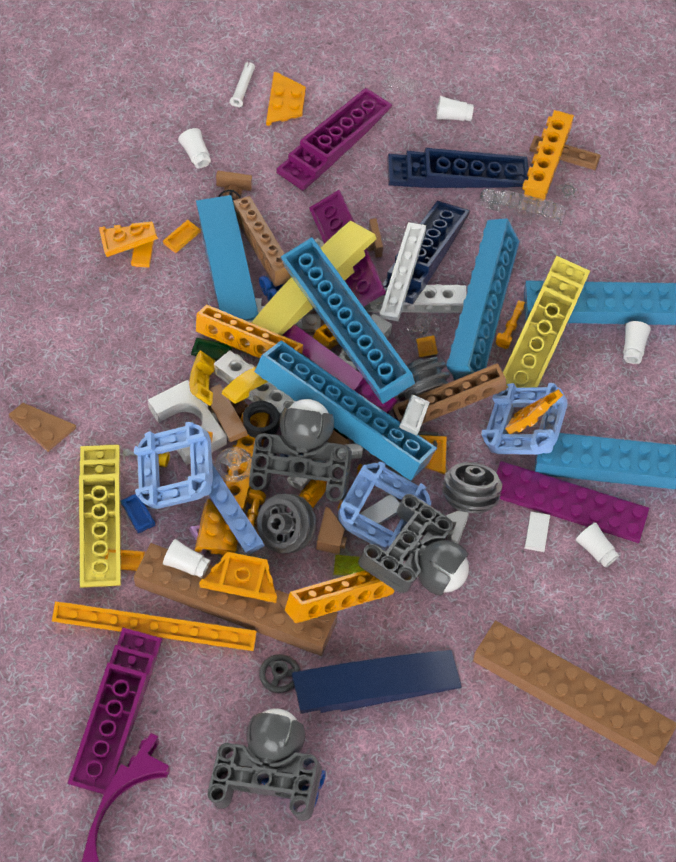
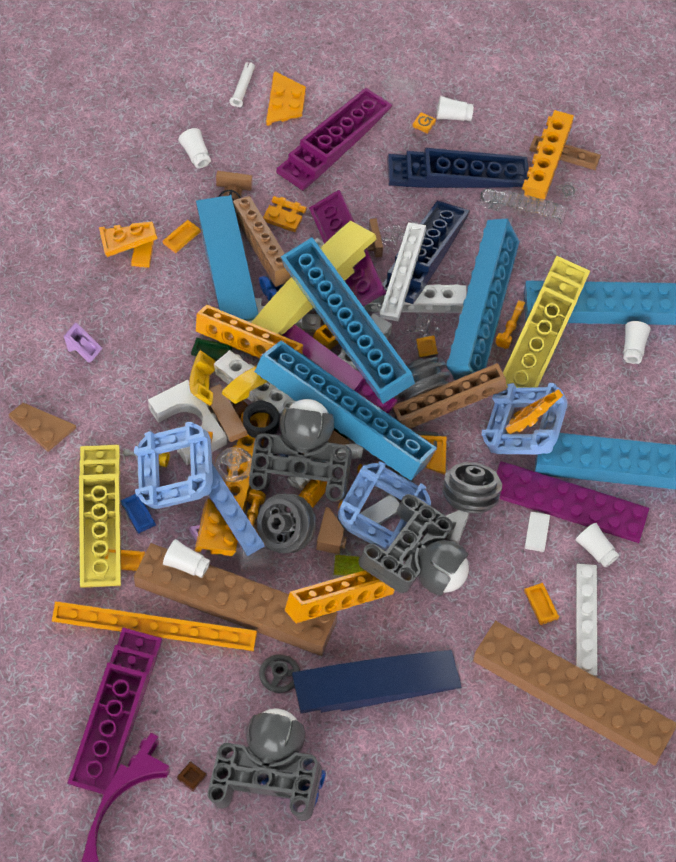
light orange wing [199,552,277,603] -> none
white tile [399,394,430,436] -> none
none -> lavender slope [64,323,102,362]
none -> reddish brown tile [177,761,207,791]
none -> light orange plate [263,196,307,232]
none -> light orange tile [412,112,436,134]
none -> light orange tile [524,583,559,625]
none -> white plate [576,564,597,677]

